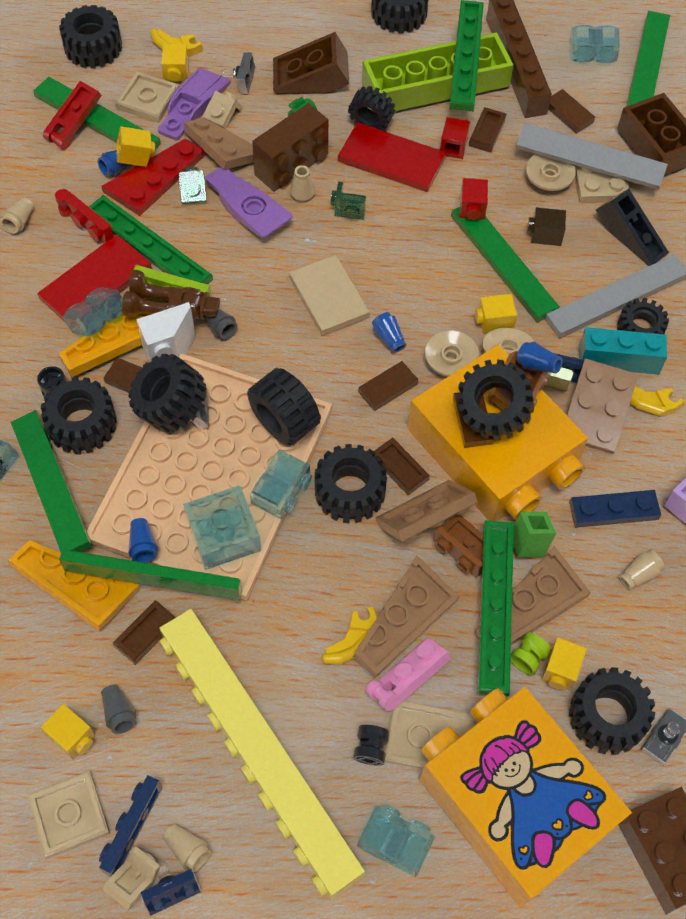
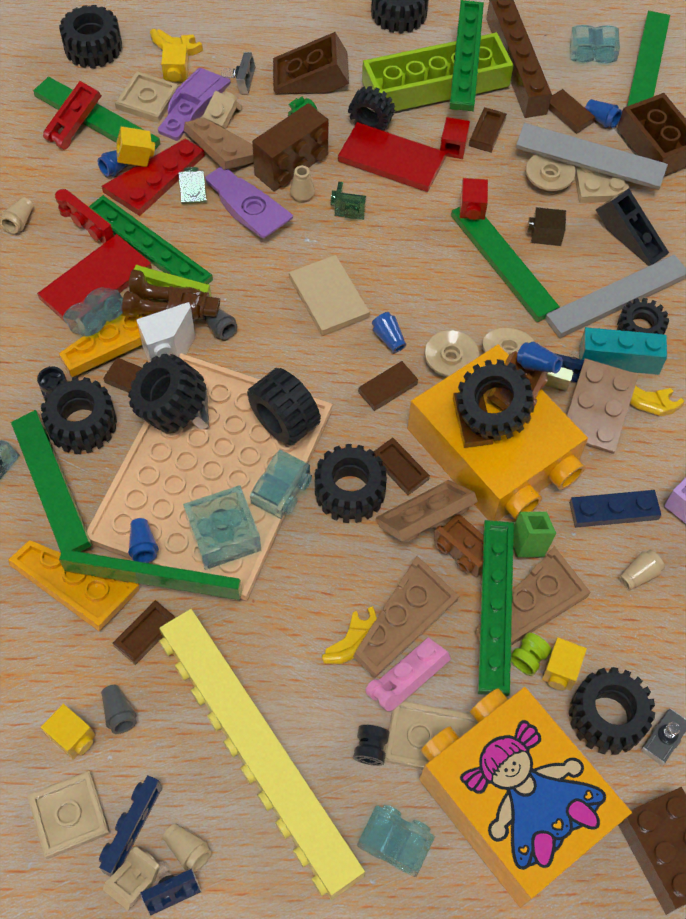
yellow brick [475,294,517,334] -> none
none -> blue cone [585,99,622,128]

